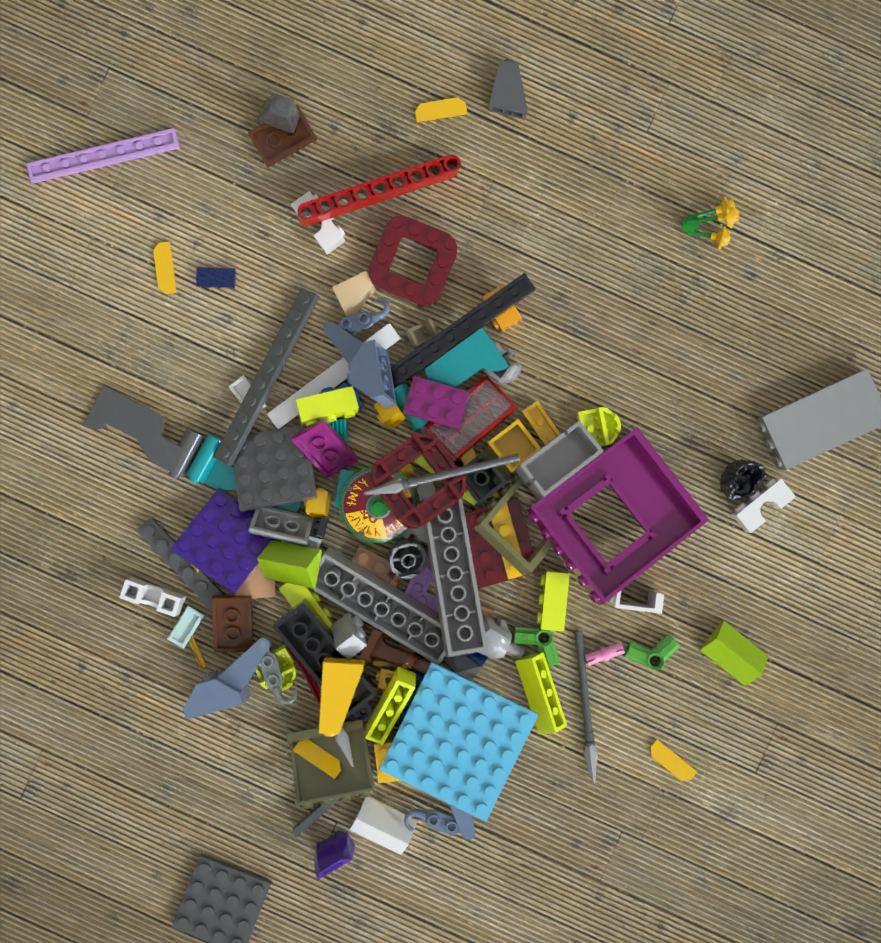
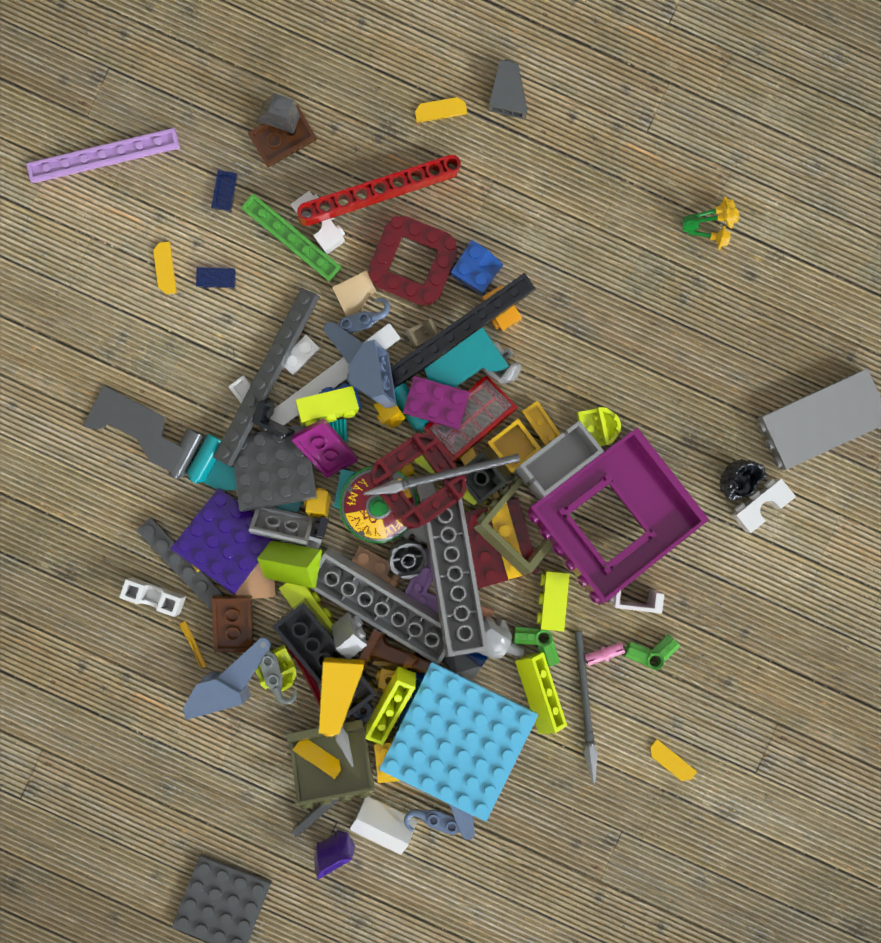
light aqua tile [167,606,204,649] -> none
lime slope [699,620,769,686] -> none
none -> clear blue tile [211,170,238,212]
none -> bright green plate [241,194,342,283]
none -> black bracket [252,399,295,438]
none -> white plate [284,335,320,376]
none -> blue slope [451,240,503,296]

